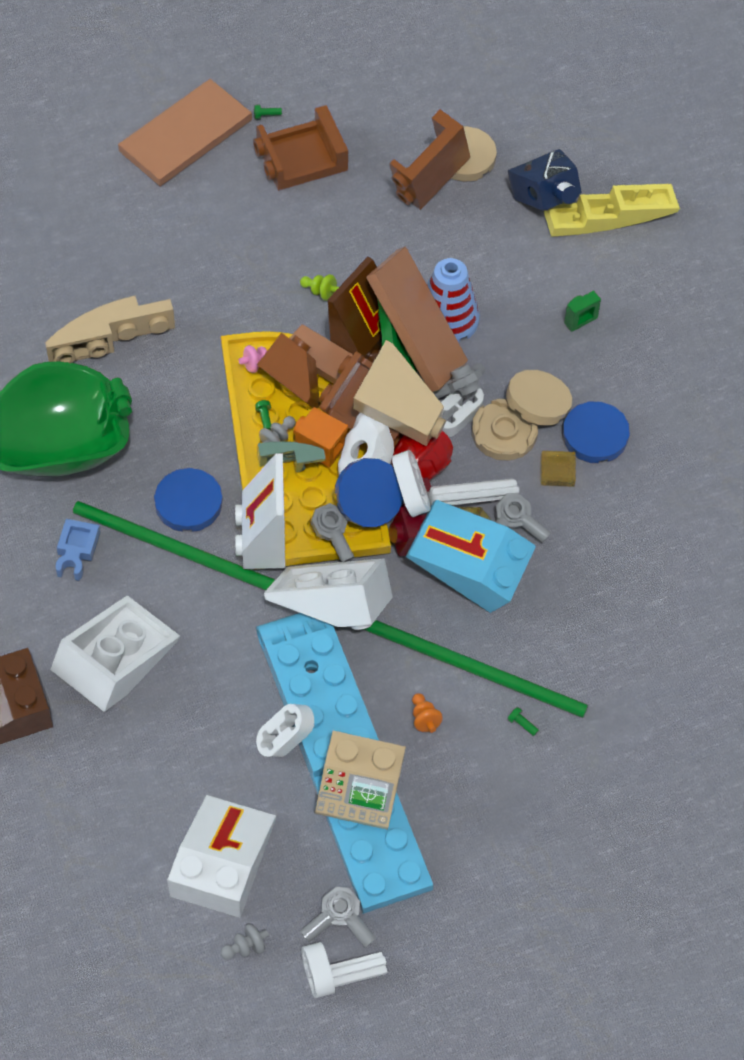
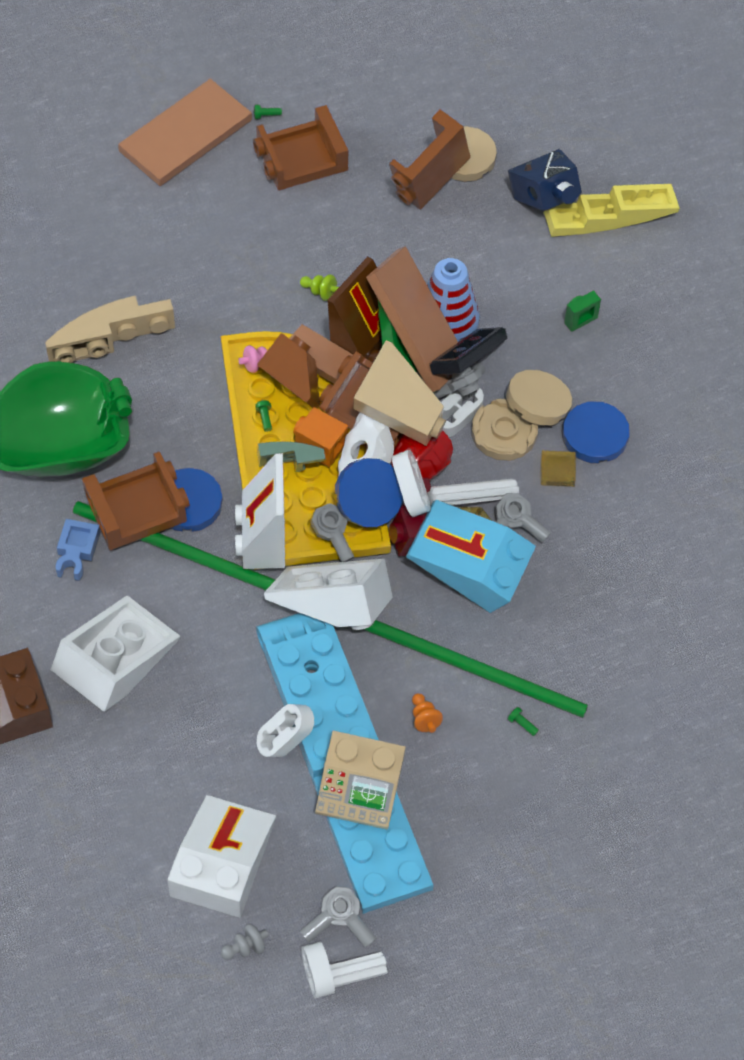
light grey hair [259,416,296,443] -> none
none -> dark orange panel [82,451,190,550]
none -> black tile [430,327,508,375]

